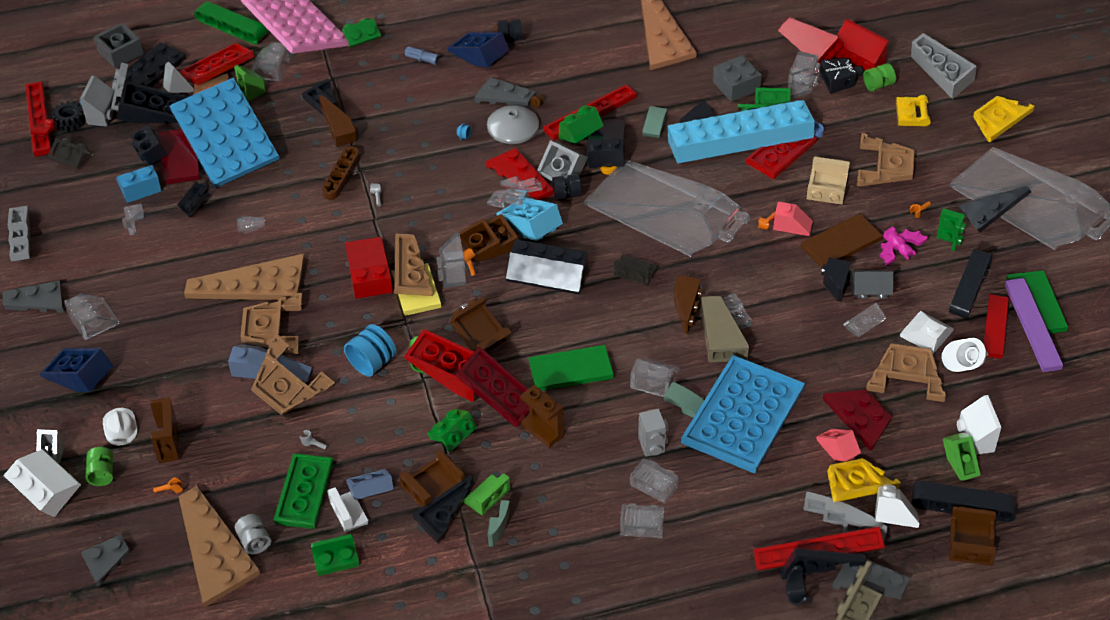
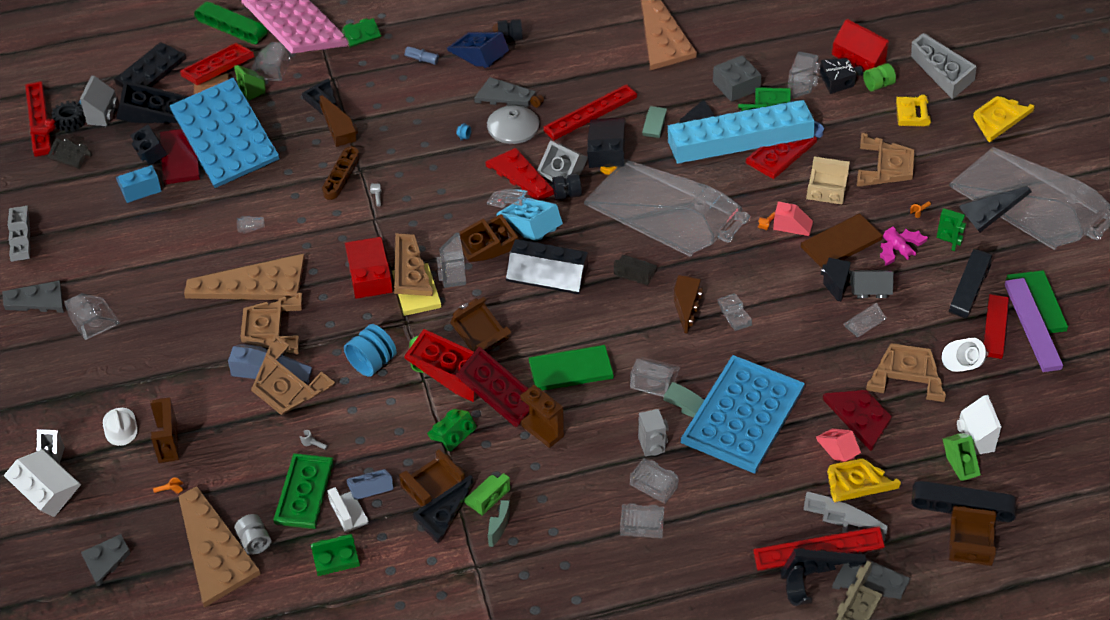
dark blue slope [40,348,113,392] -> none
bright green wheel [85,447,114,486] -> none
dark grey brick [94,22,144,68] -> none
light grey wing [111,63,128,111] -> none
clear bracket [122,204,144,235] -> none
light grey slope [163,62,194,93] -> none
black hinge [177,181,210,217] -> none
orange hand [462,248,476,276] -> none
clear slope [500,176,542,193] -> none
green slope [559,105,604,143] -> none
dark tan slope [701,296,749,363] -> none
slope [778,18,845,67] -> none
white slope [875,485,919,528] -> none
white slope [900,311,954,354] -> none

